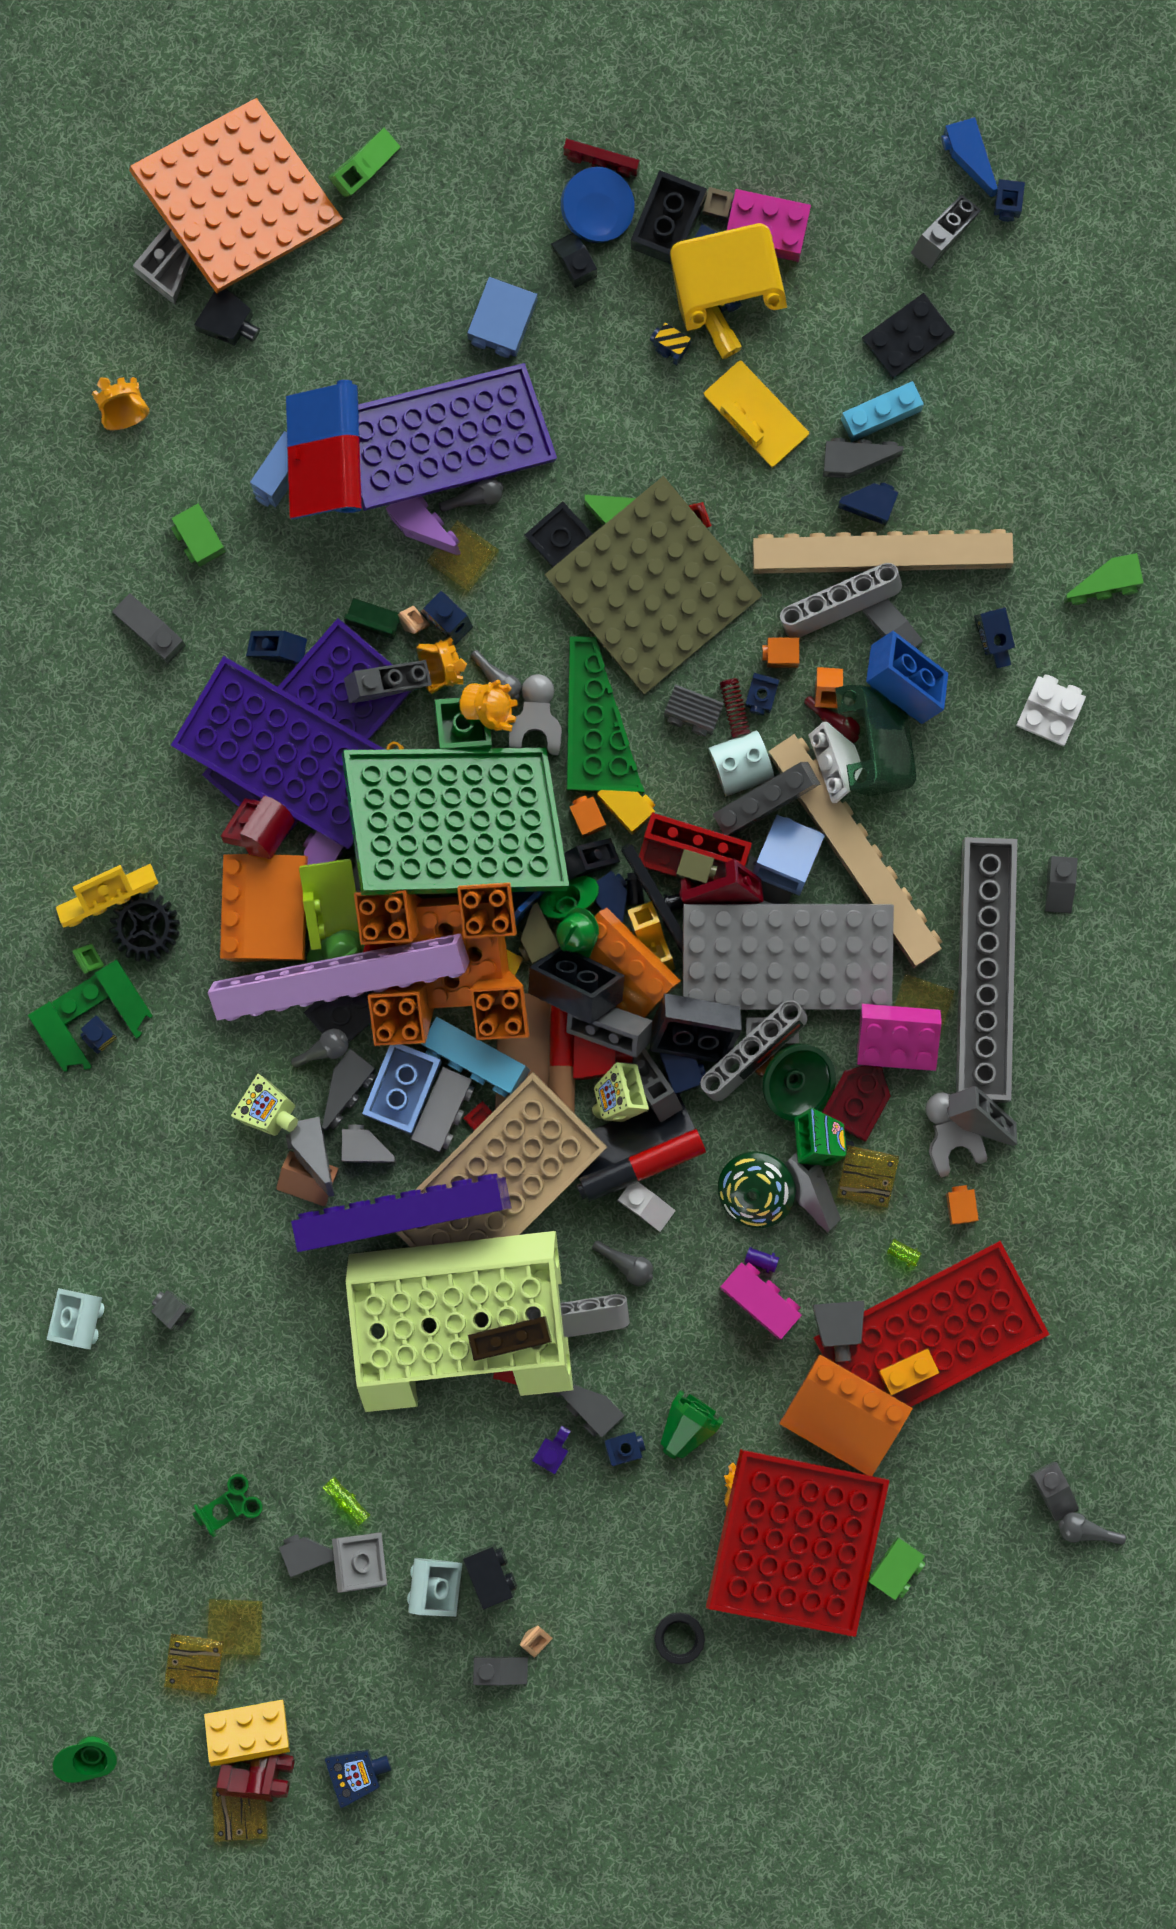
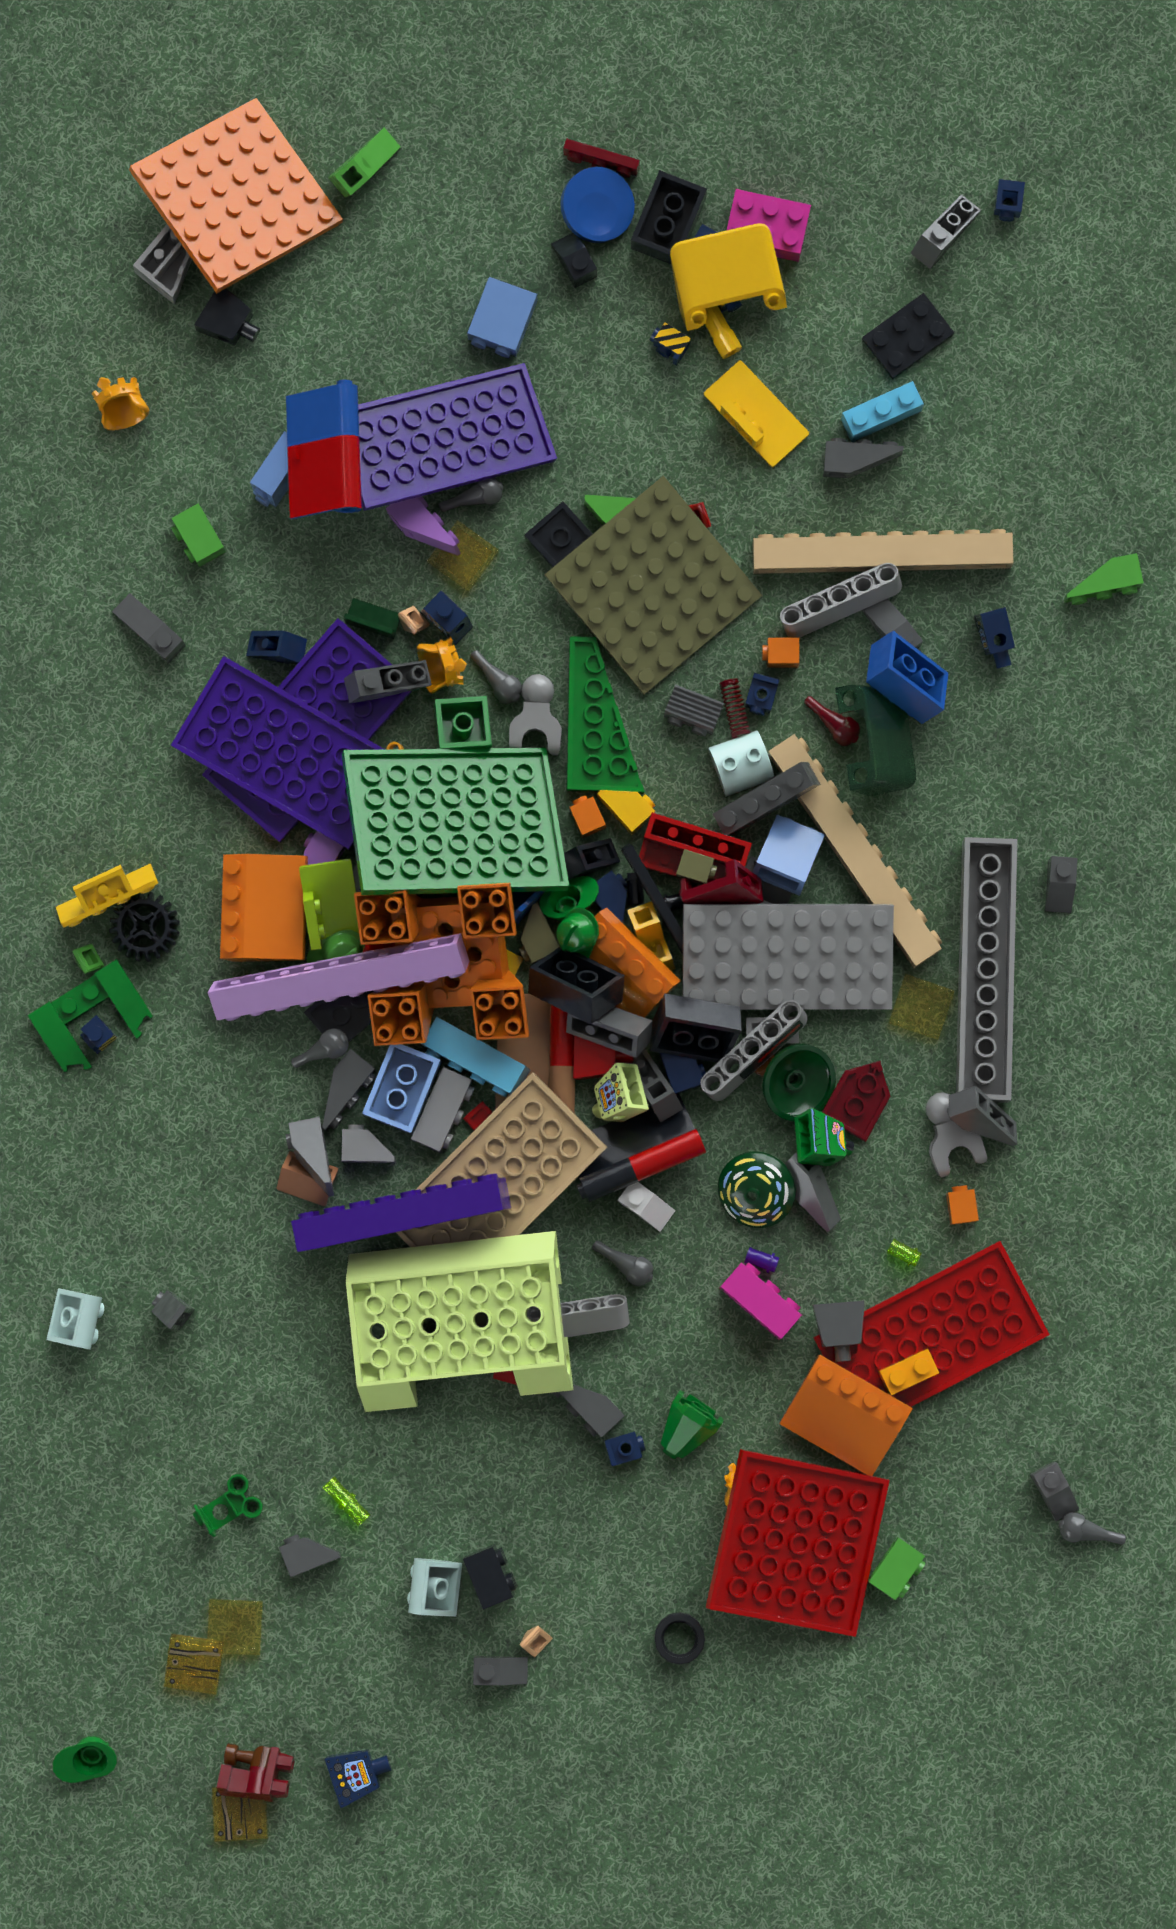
yellow plate [204,1700,290,1767] -> none
dark red brick [221,796,295,859] -> none
yellowish green torso [231,1074,298,1136] -> none
light grey tile [332,1532,387,1593] -> none
light orange hair [459,680,518,732] -> none
dark brown tile [468,1316,552,1361] -> none
dark purple plate [532,1426,571,1474] -> none
dark tan plate [702,187,734,220] -> none
white slope [809,722,863,803] -> none
orange brick [815,667,843,708] -> none
clear yellow tile [836,1145,899,1208] -> none
dark blue slope [838,483,899,526] -> none
dark pink brick [857,1004,942,1071] -> none
blue slope [941,117,998,197] -> none
white plate [1016,674,1086,747] -> none

